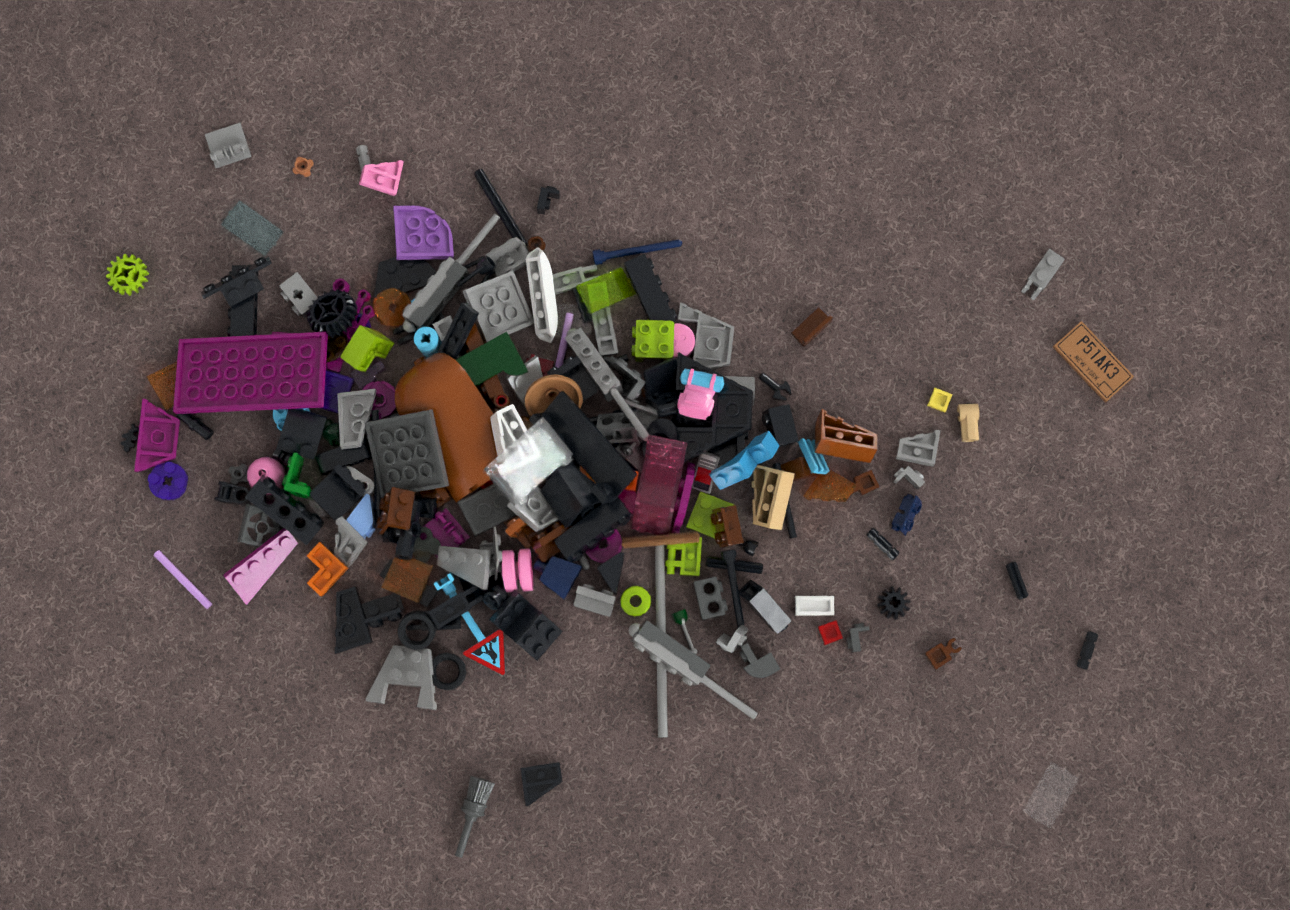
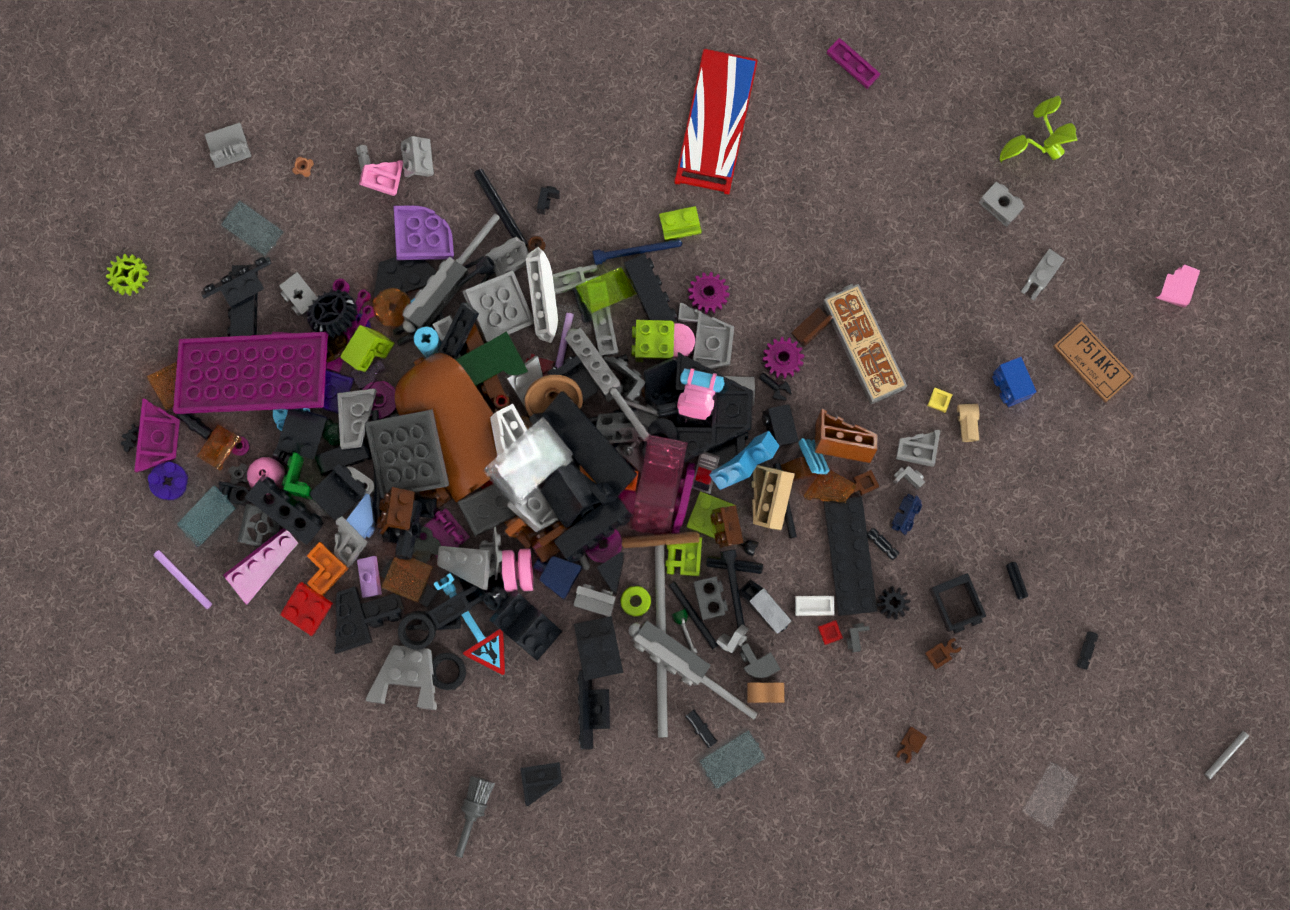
none -> clear light blue piece [177,485,236,547]
none -> clear orange plate [197,425,242,471]
none -> magenta plate [230,437,250,456]
none -> red plate [280,582,333,636]
none -> lavender plate [357,556,382,598]
none -> light grey bracket [401,136,434,178]
none -> black bracket [574,616,623,681]
none -> black bracket [577,670,610,749]
none -> lime plate [659,206,702,241]
none -> black bar [669,581,719,650]
none -> flag [674,49,758,195]
none -> black pin [684,709,718,748]
none -> magenta gear [688,272,730,314]
none -> clear light blue piece [700,730,765,789]
none -> medium nougat axle [747,683,785,703]
none -> magenta gear [762,337,805,379]
none -> brick [823,284,907,405]
none -> black plate [823,497,877,616]
none -> magenta plate [826,38,880,89]
none -> reddish brown plate [896,726,928,764]
none -> black window [929,573,986,634]
none -> light grey brick [979,182,1025,227]
none -> blue brick [992,357,1036,407]
none -> lime plant [1000,95,1077,163]
none -> bright pink piece [1156,265,1200,308]
none -> light grey bar [1204,731,1249,779]

